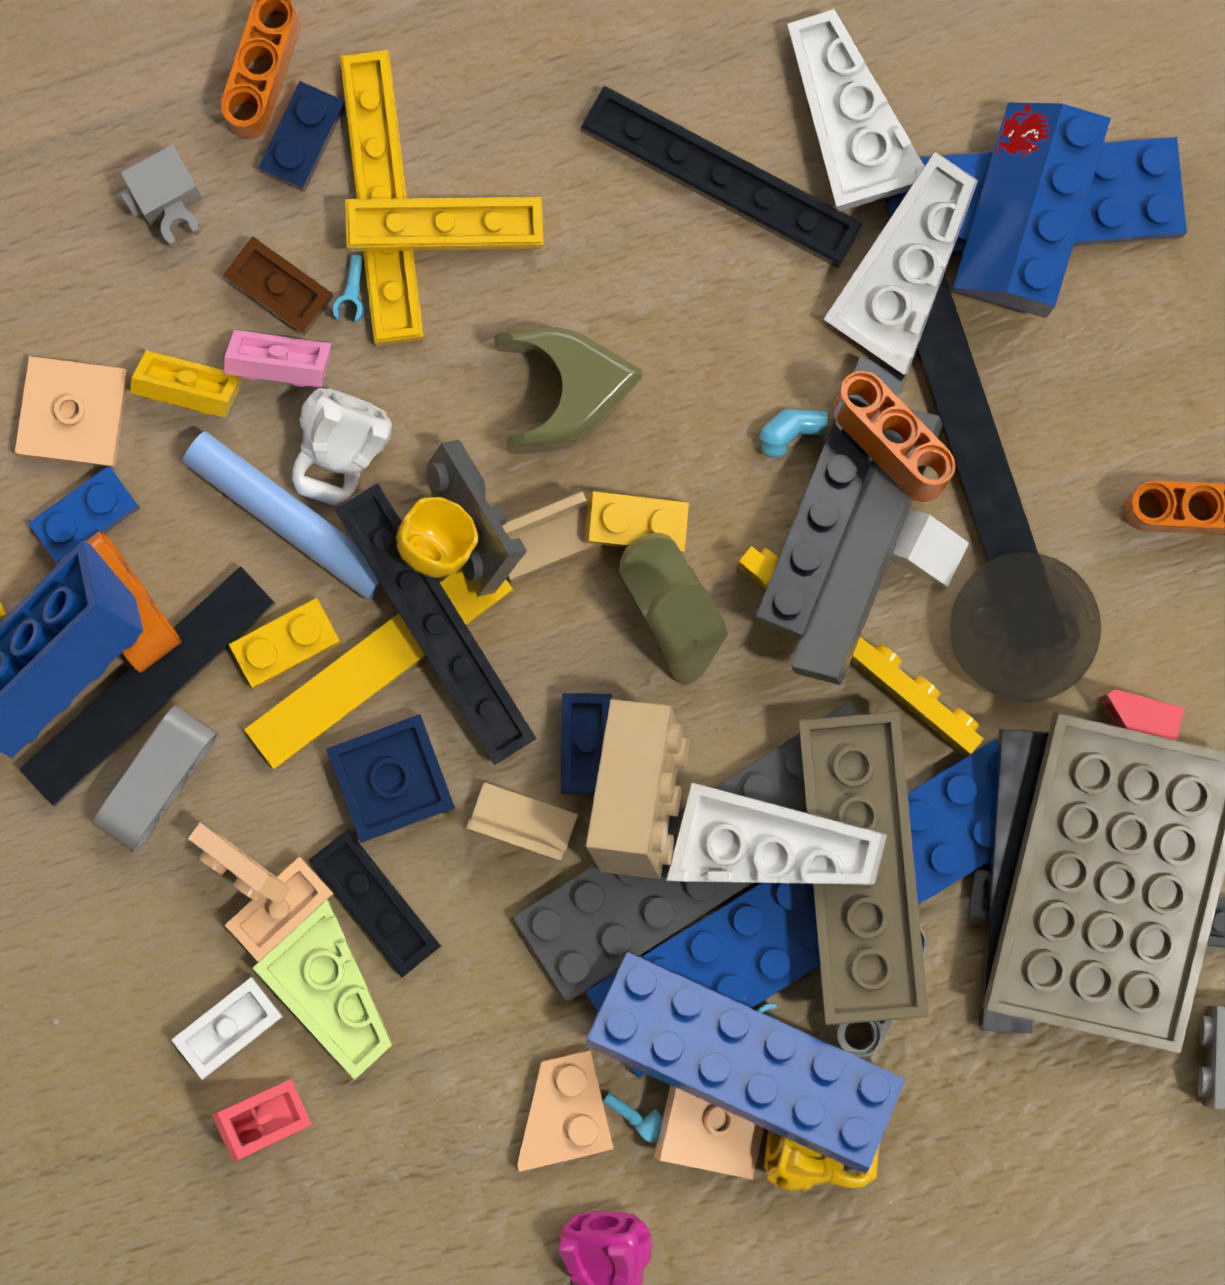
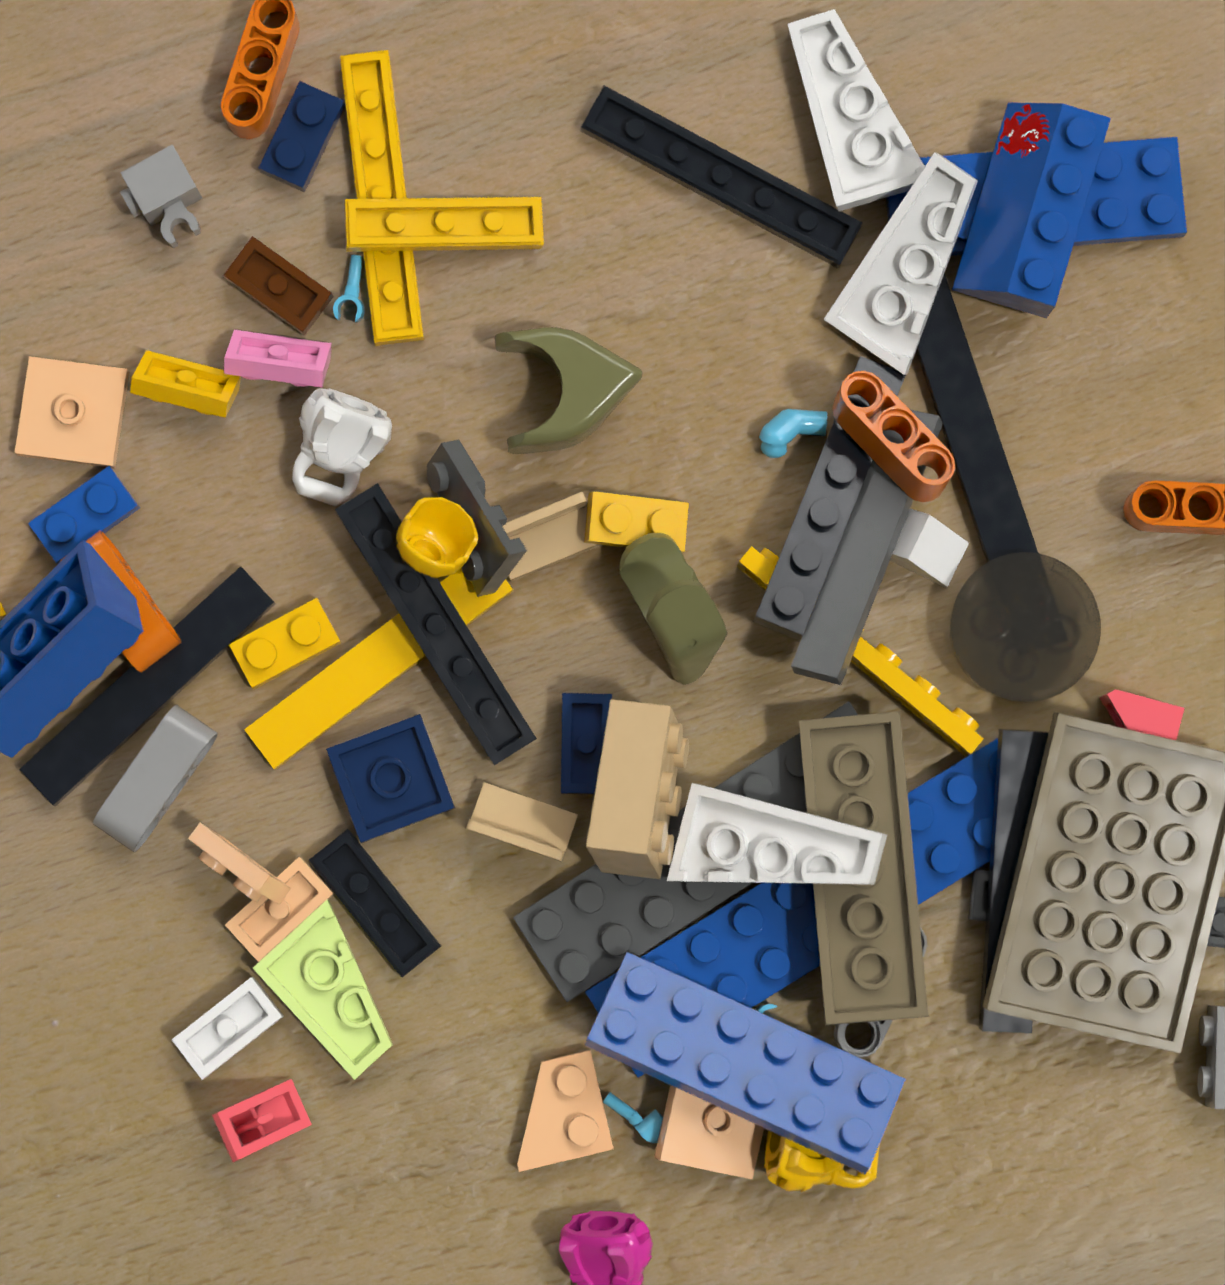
light blue piece [182,431,382,601] -> none

